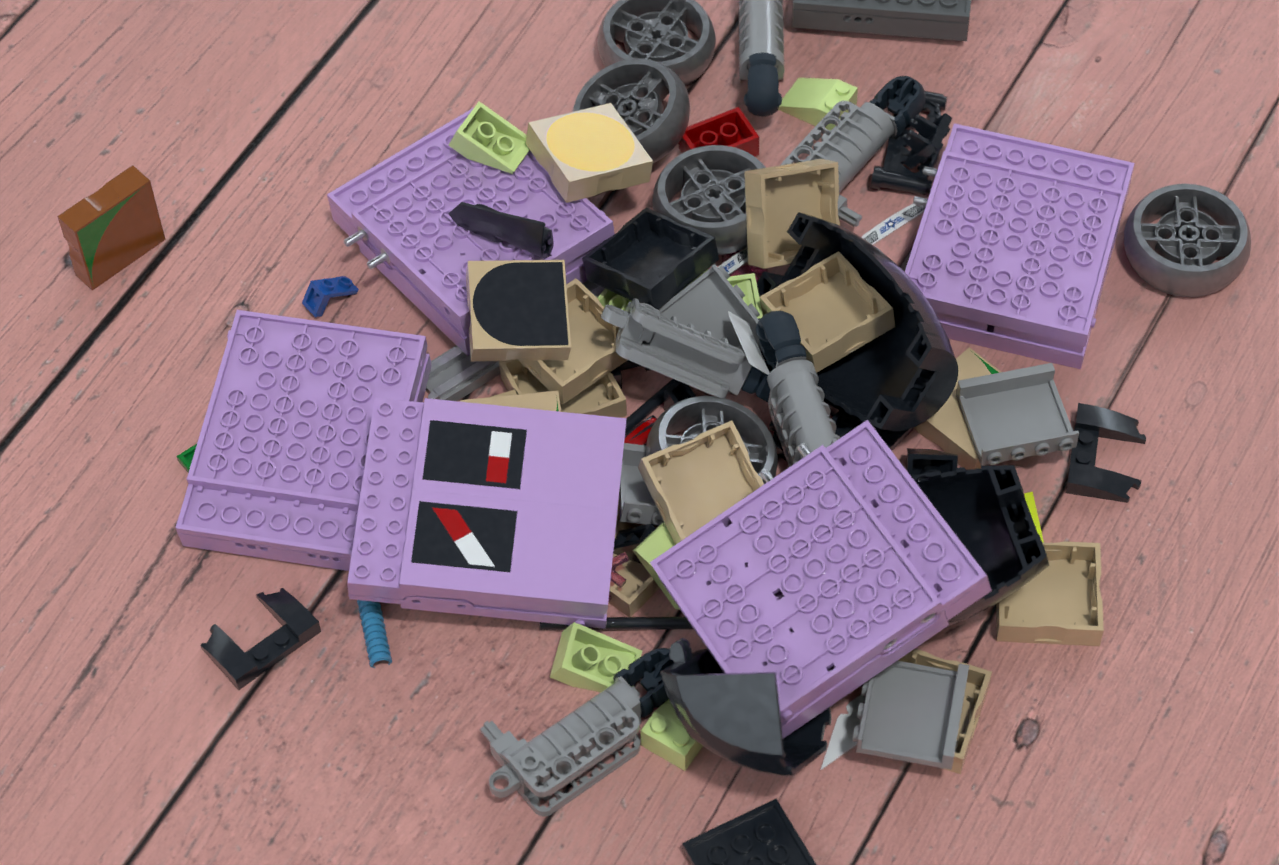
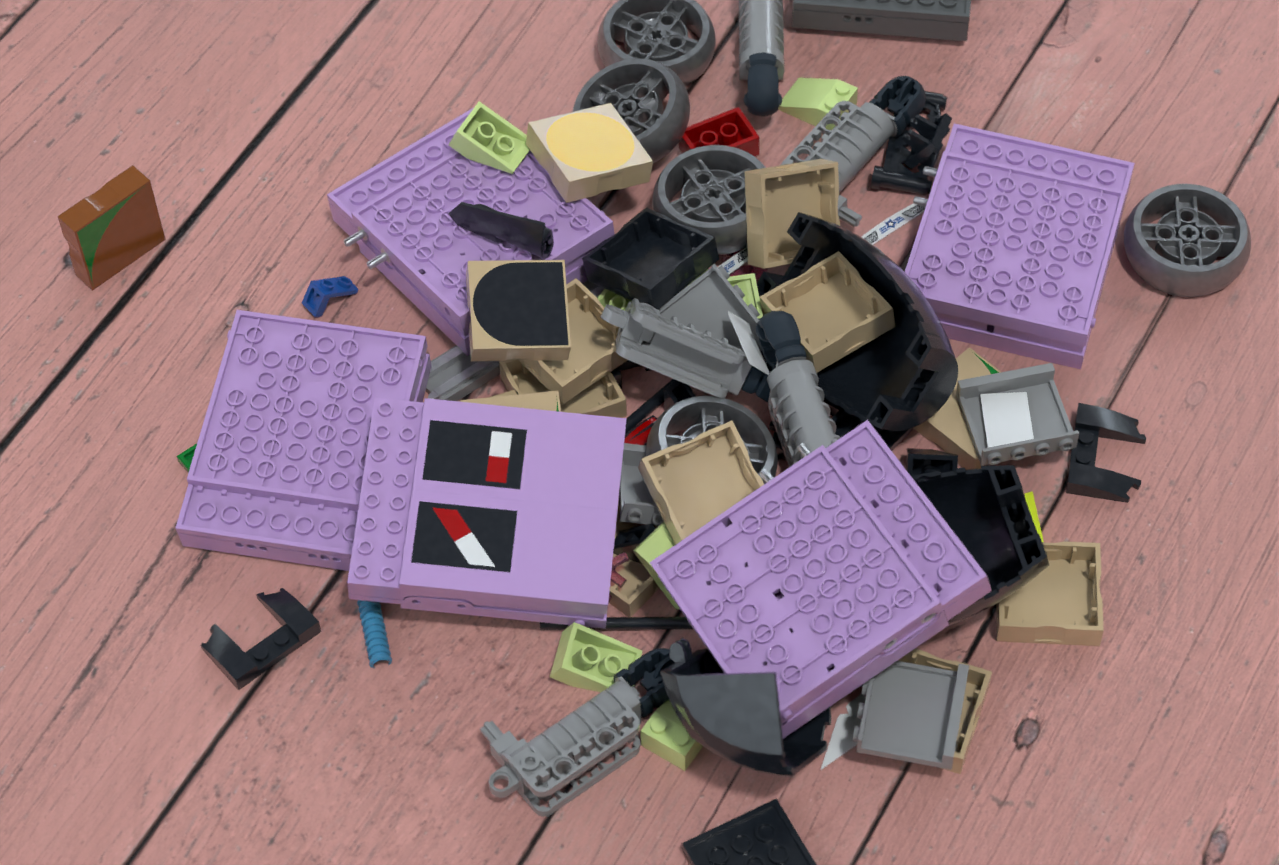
none -> white sticker [980,392,1034,448]

